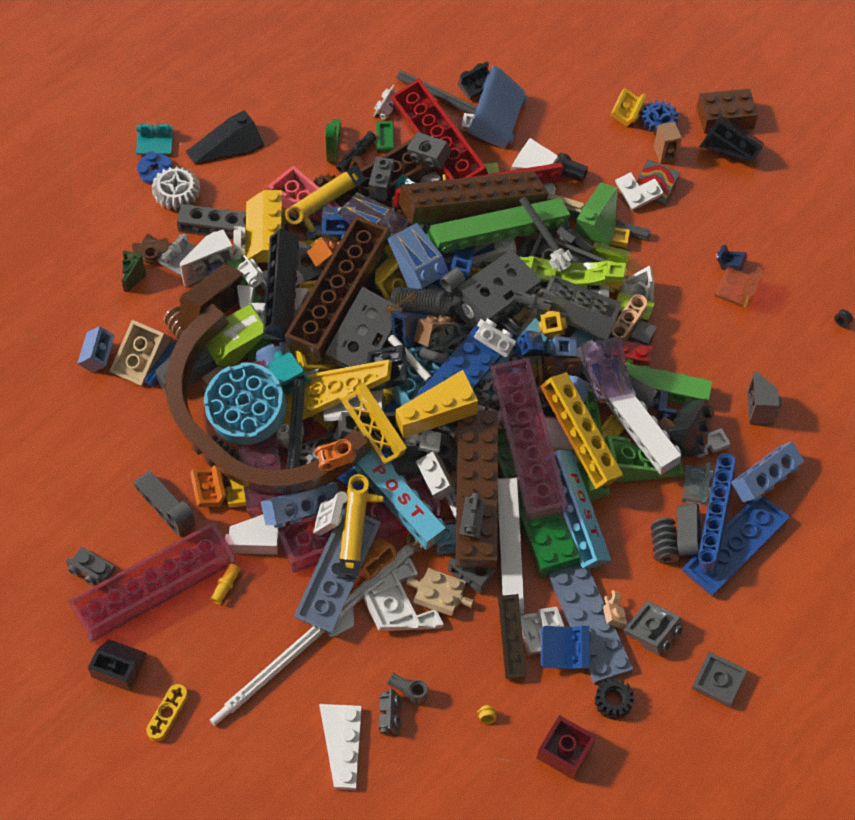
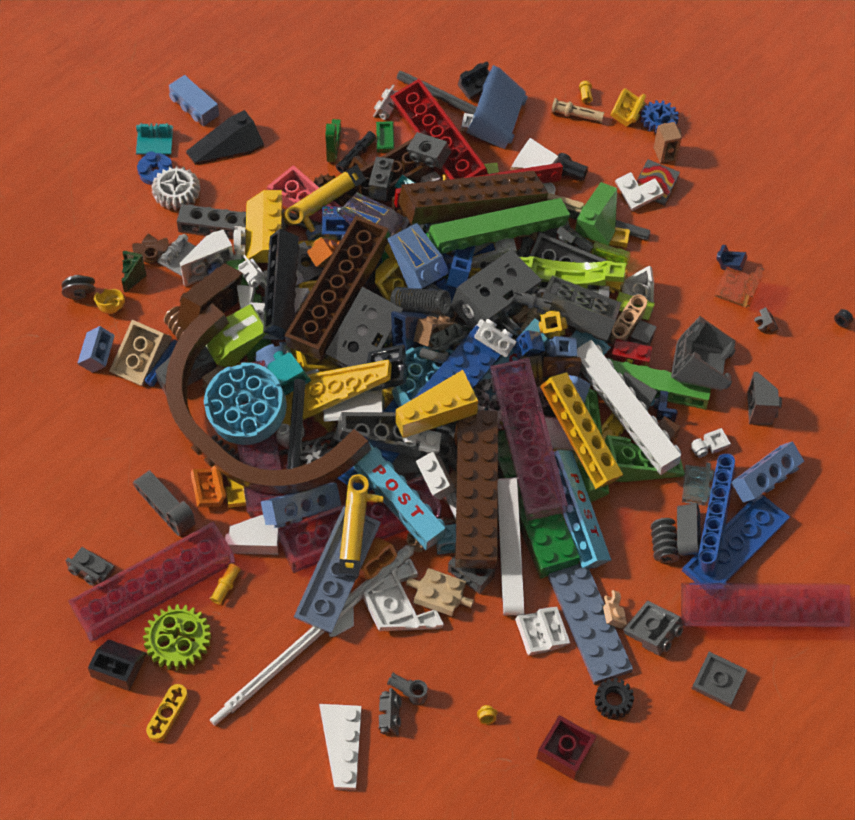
white plate [313,491,348,536] -> none
orange piece [315,439,356,471] -> none
yellow fence [341,382,407,466] -> none
clear orange hinge [386,293,415,313] -> none
white bar [388,334,431,381] -> none
dark grey pin [440,268,465,300] -> none
dark grey hinge [459,493,486,538] -> none
dark brown plate [498,594,526,679] -> none
dark grey bar [519,196,560,252] -> none
blue bracket [541,626,591,669] -> none
white gear [549,248,573,271] -> none
clear purple slope [581,336,633,401] -> none
black wedge [668,399,714,456] -> none
reddish brown brick [697,89,758,133] -> none
black wedge [699,114,764,162] -> none
none -> dark grey piece [61,275,95,300]
none -> yellow hair [94,288,125,314]
none -> lime gear [143,604,211,670]
none -> medium blue brick [169,75,219,126]
none -> tan pin [551,98,604,123]
none -> yellow pin [579,81,593,104]
none -> dark grey windscreen [671,316,736,391]
none -> clear pink brick [681,583,850,627]
none -> dark grey tile [754,307,779,332]

